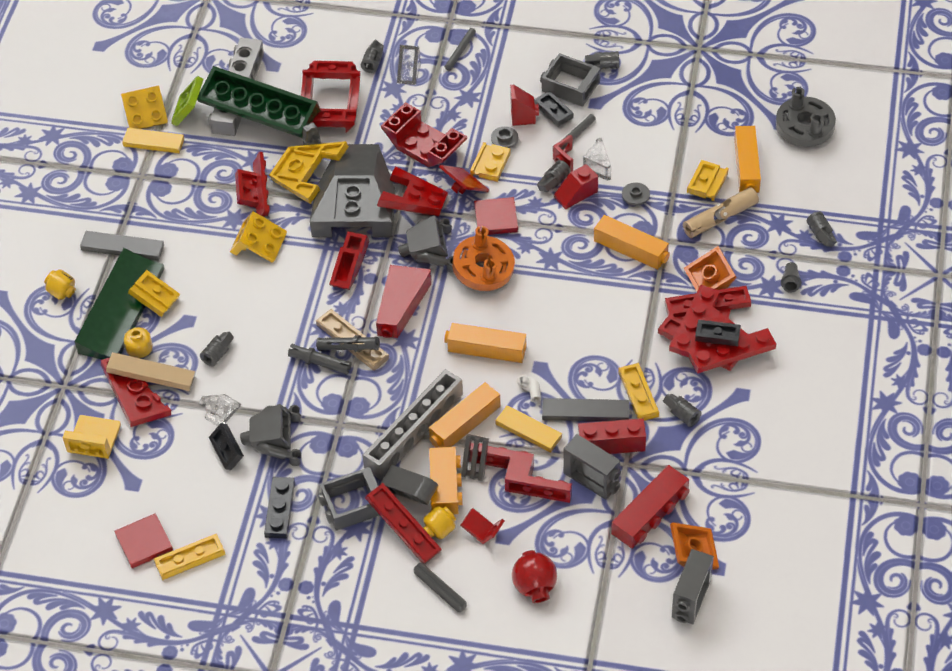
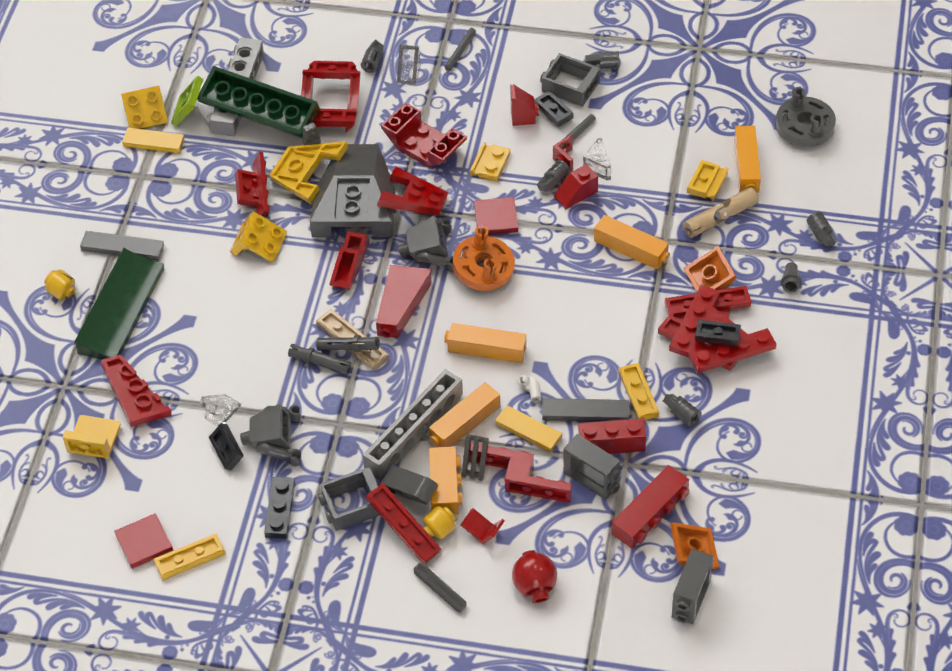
tan tile [106,352,195,391] -> none
yellow head [124,327,153,358] -> none
yellow plate [128,270,180,317] -> none
dark grey hinge [200,331,234,367] -> none
red piece [439,165,489,194] -> none
dark grey piece [491,127,518,148] -> none
dark grey piece [622,182,650,206] -> none

